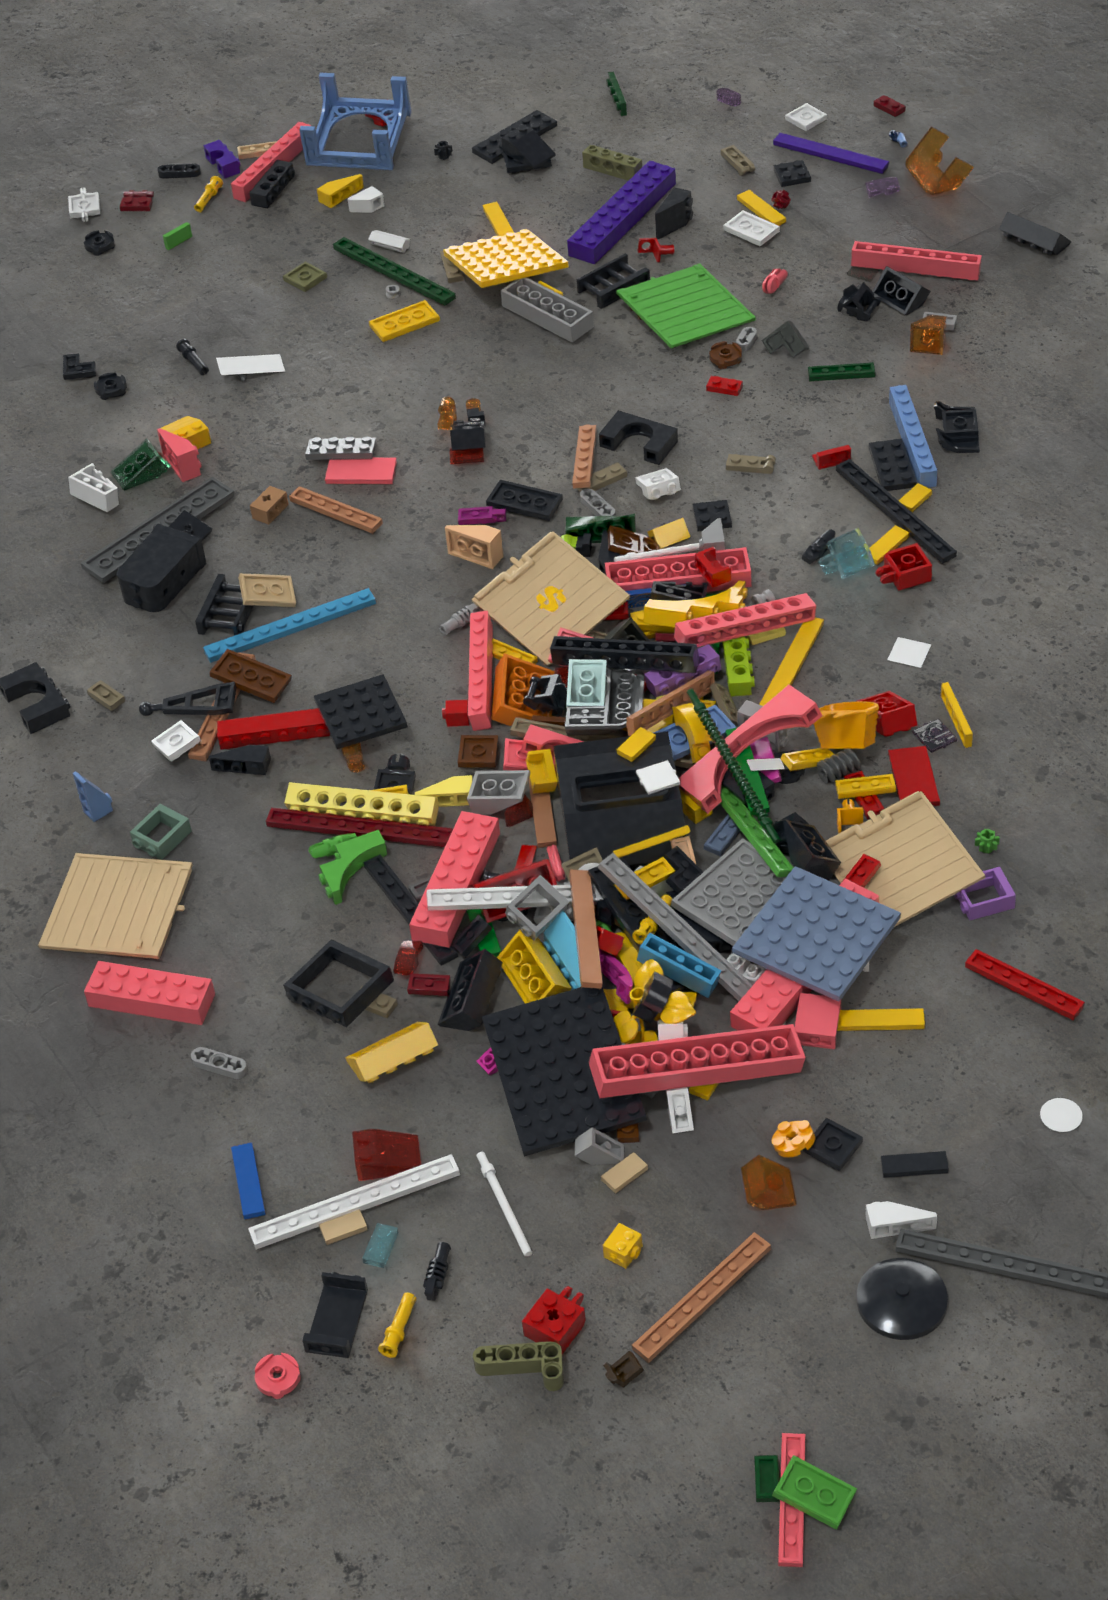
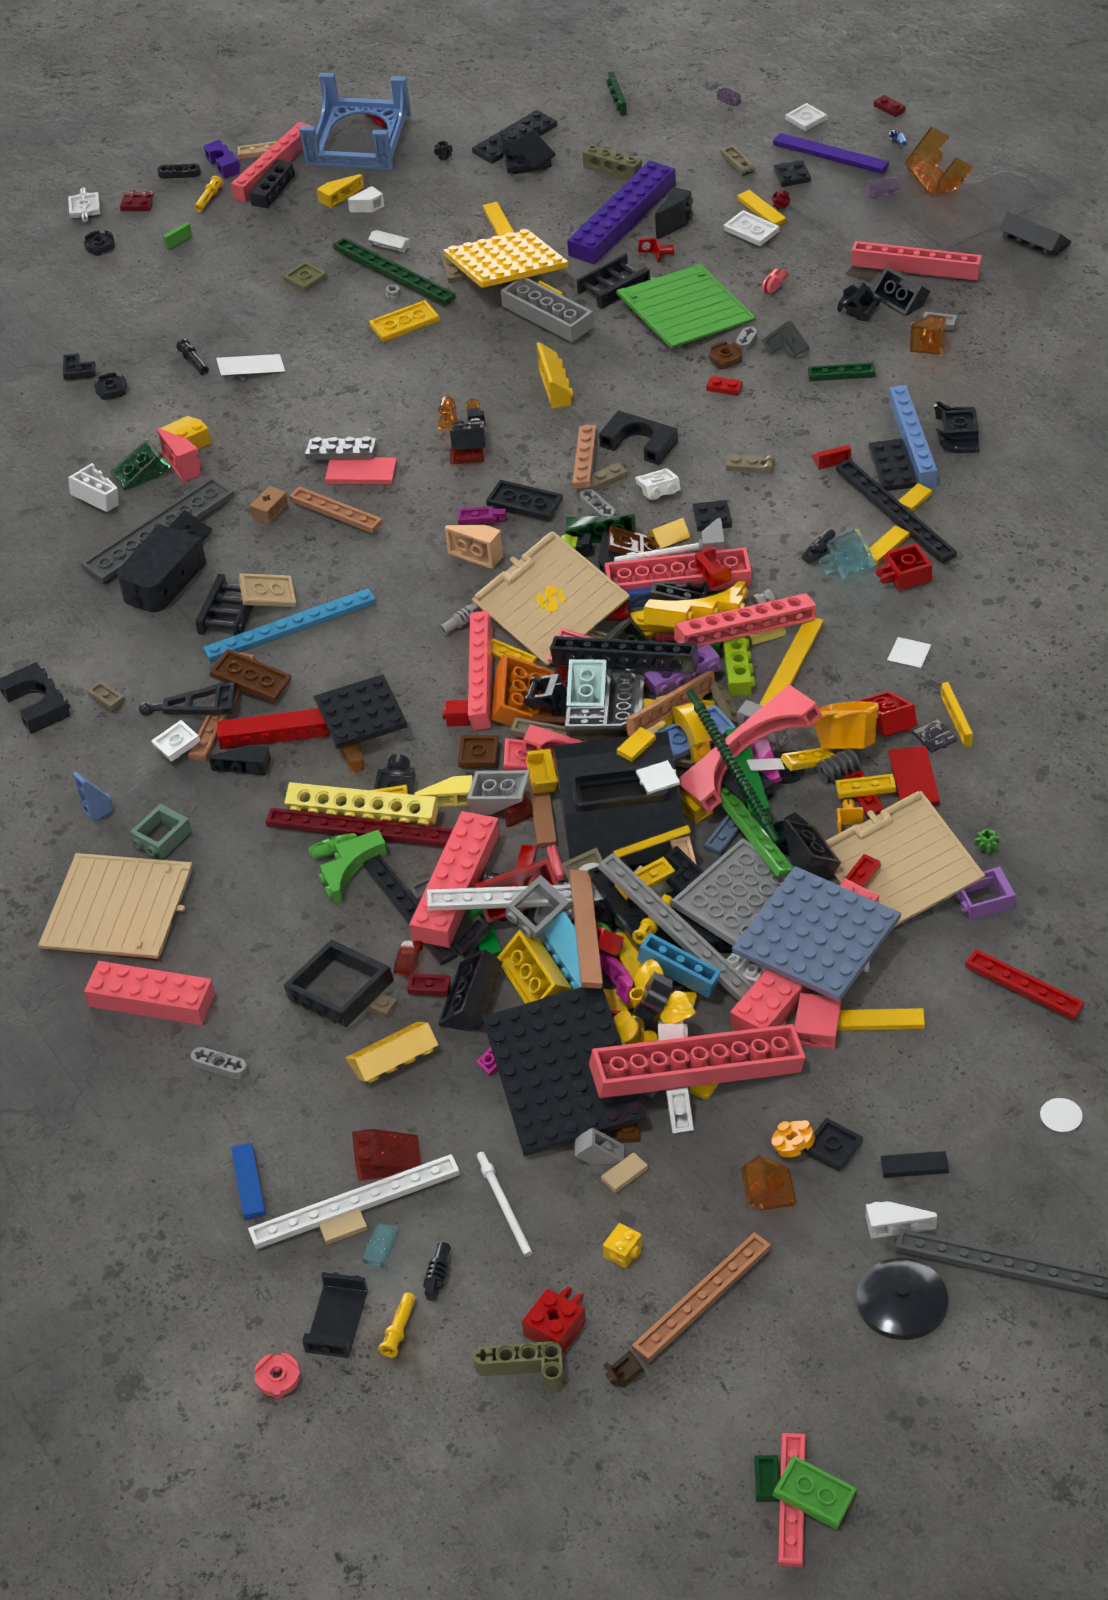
none -> yellow slope [536,342,573,409]

